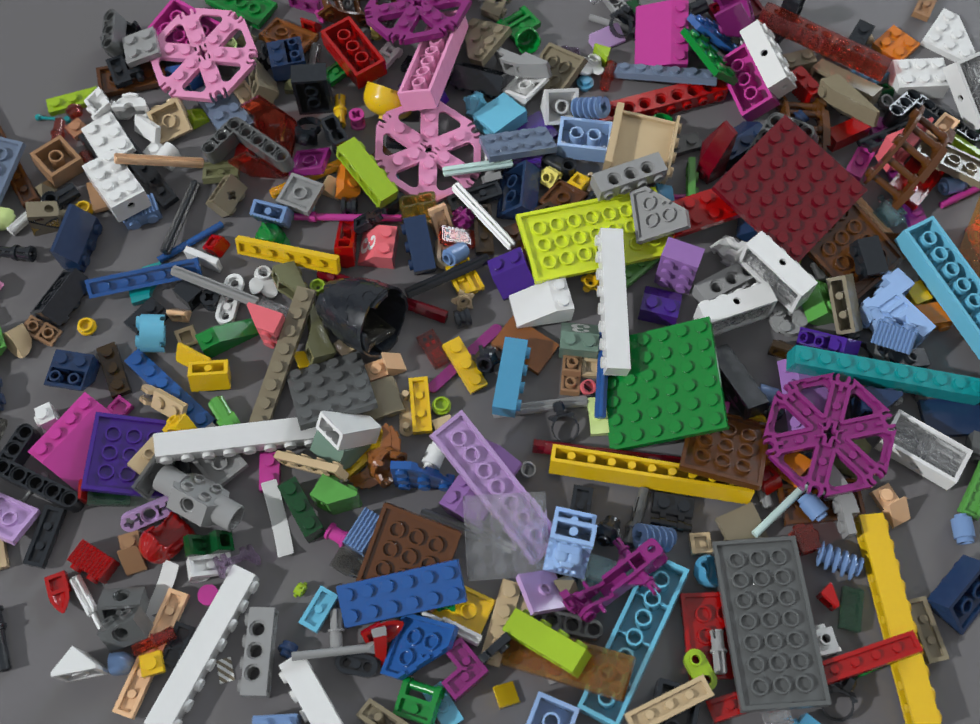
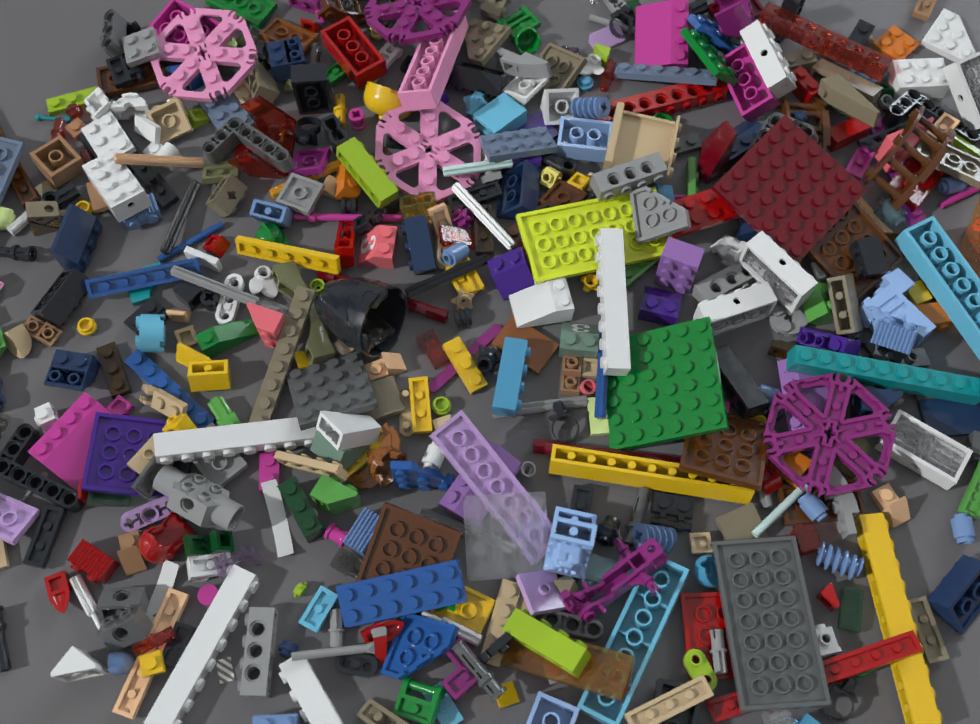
none -> dark grey pin [452,640,507,703]

